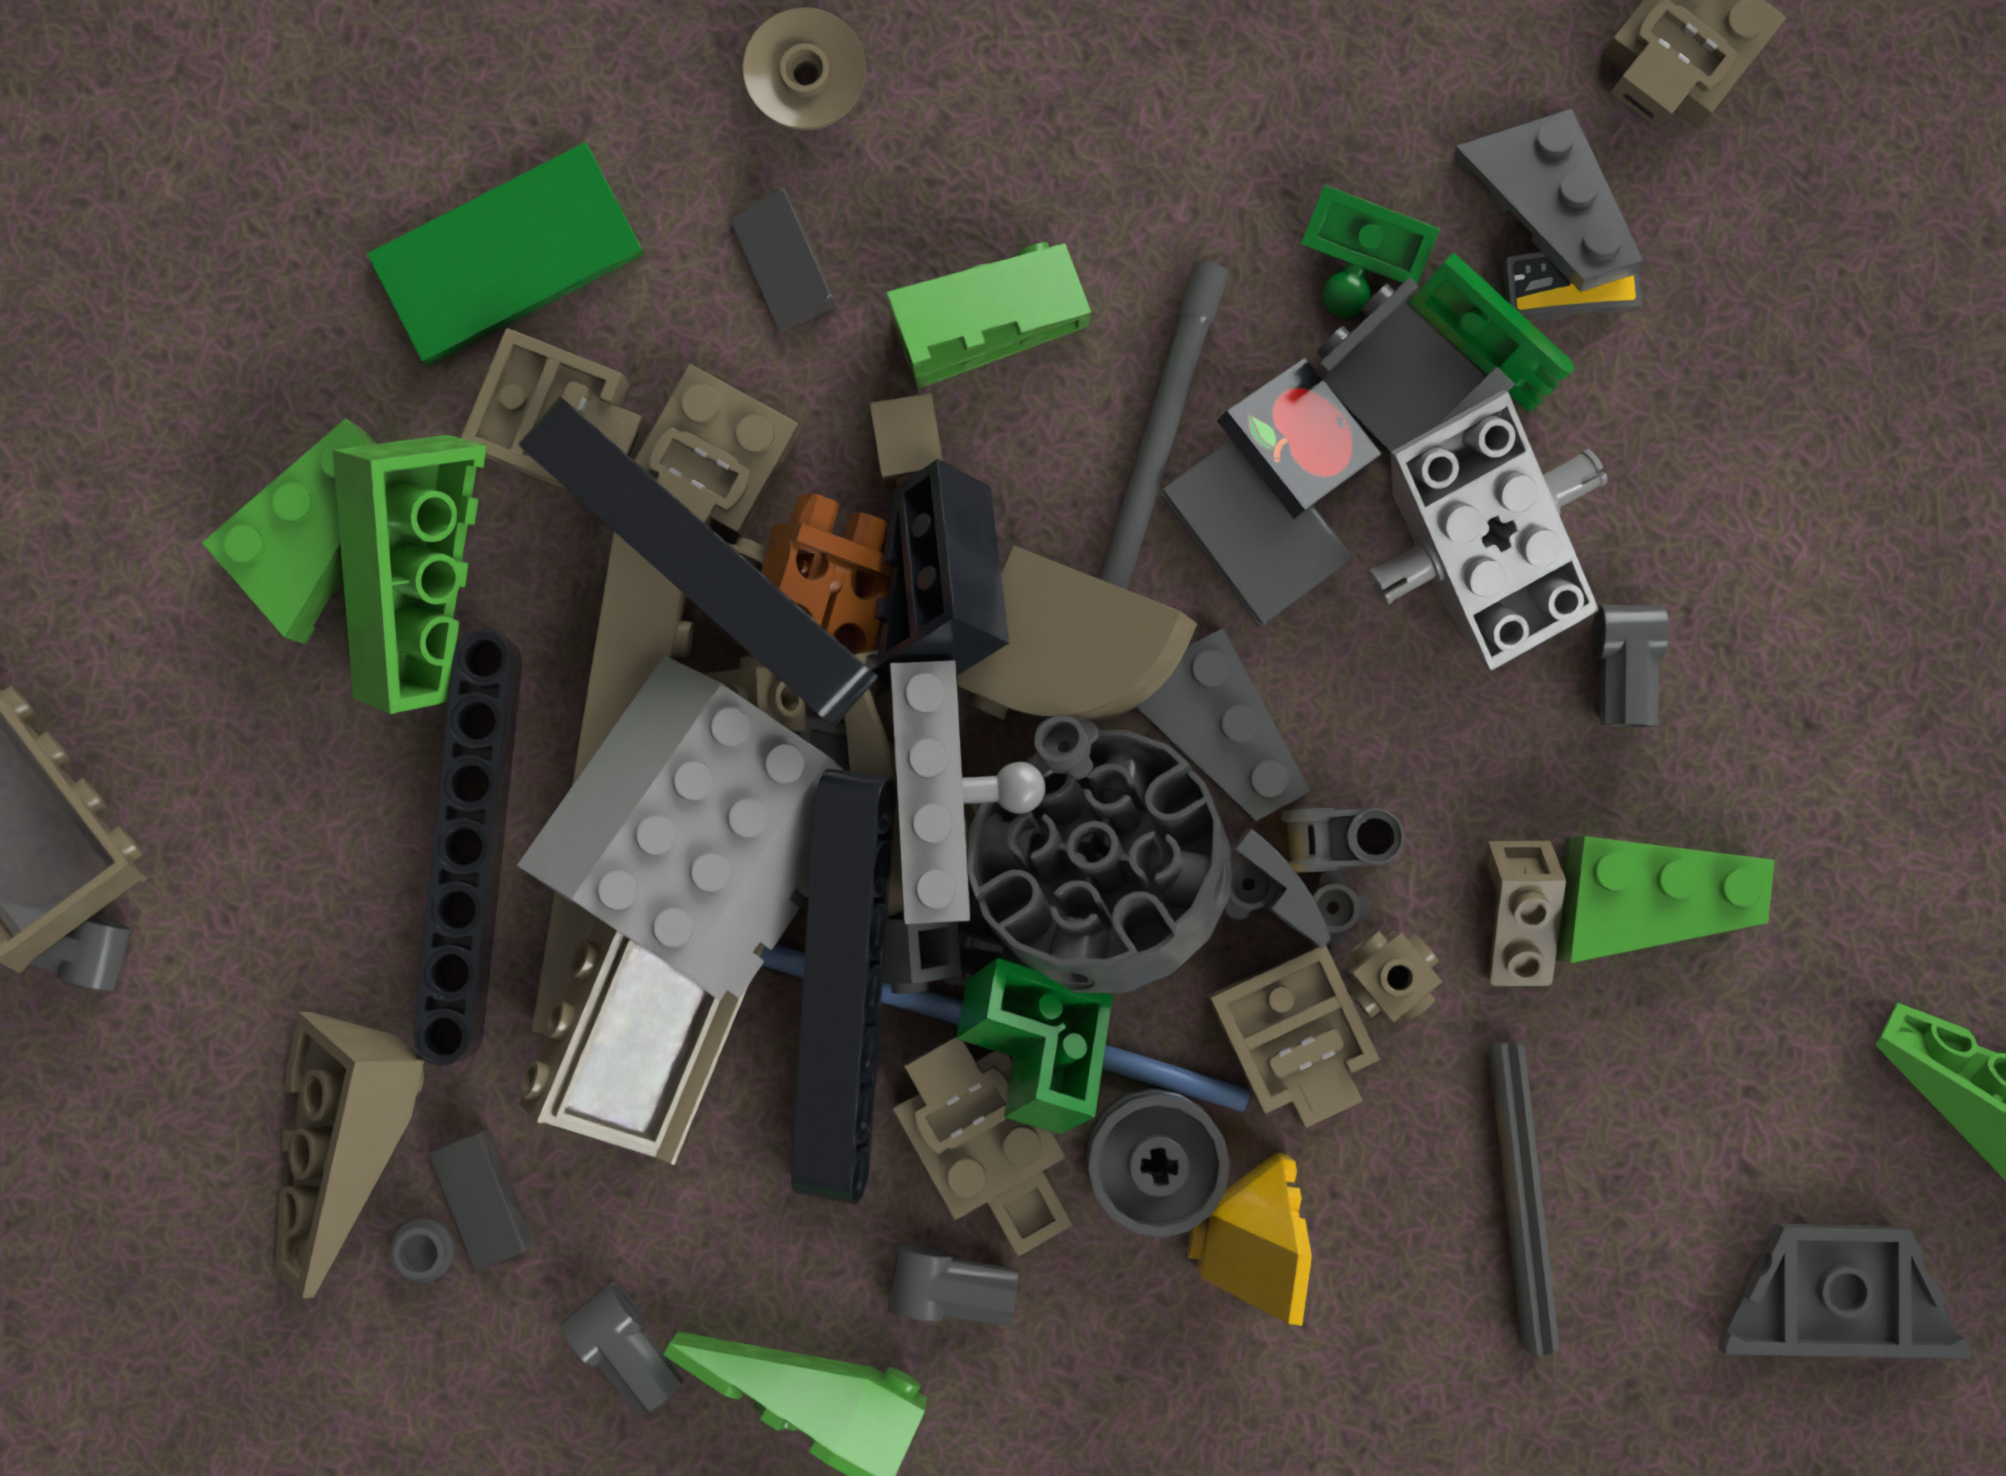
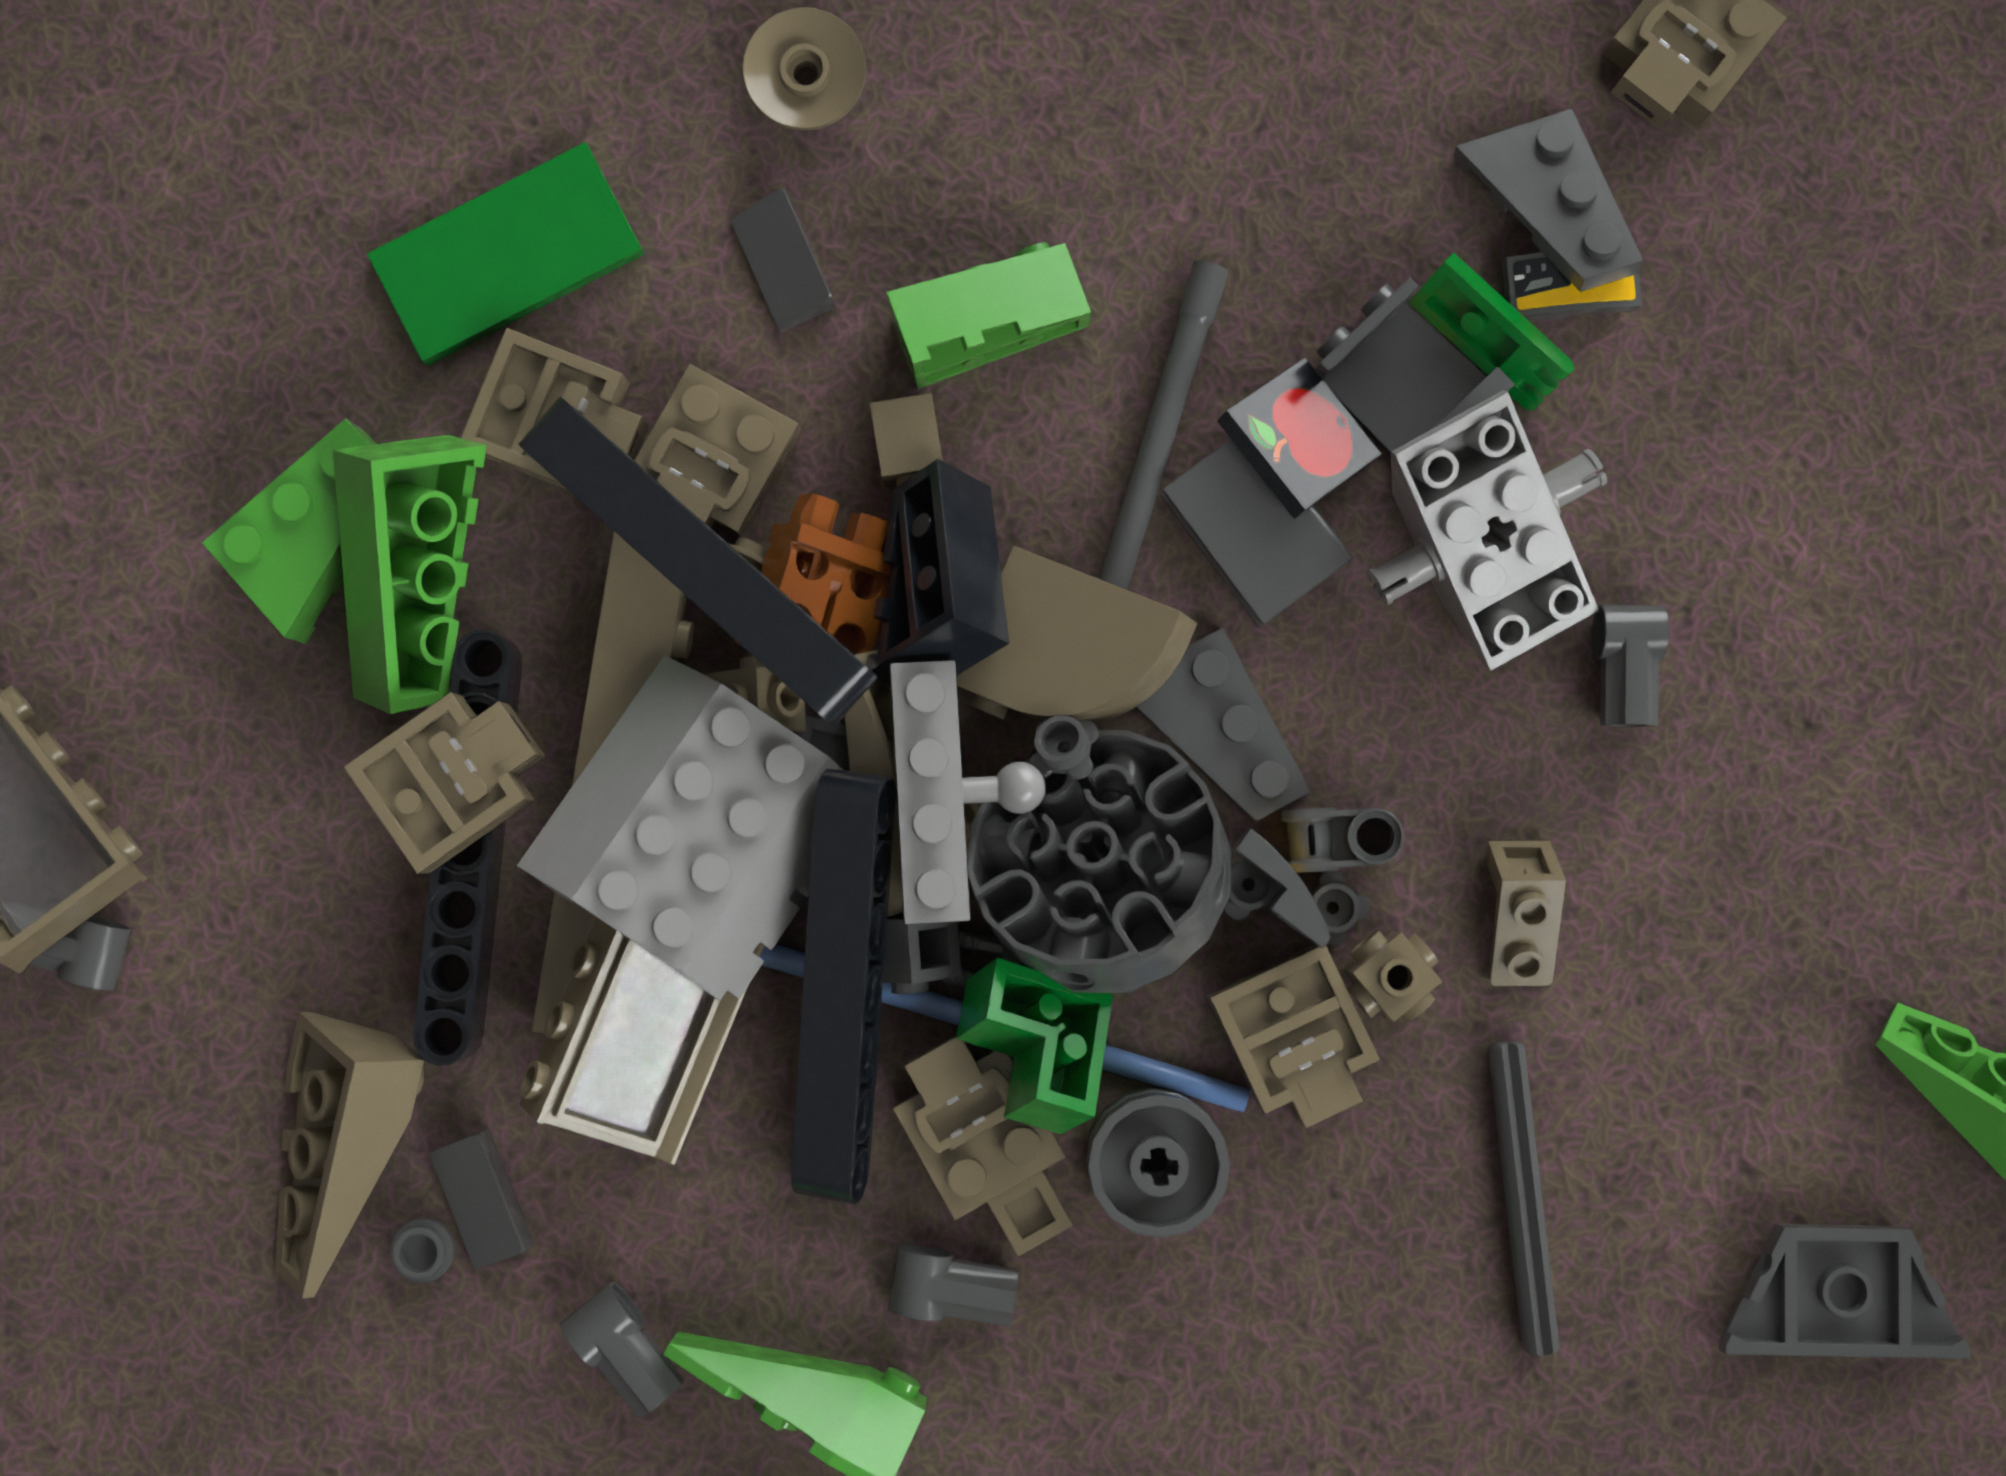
yellow wedge [1187,1152,1312,1326] -> none
green plate [1301,184,1440,319] -> none
bright green wedge [1555,836,1775,963] -> none
none -> dark tan piece [344,692,545,874]

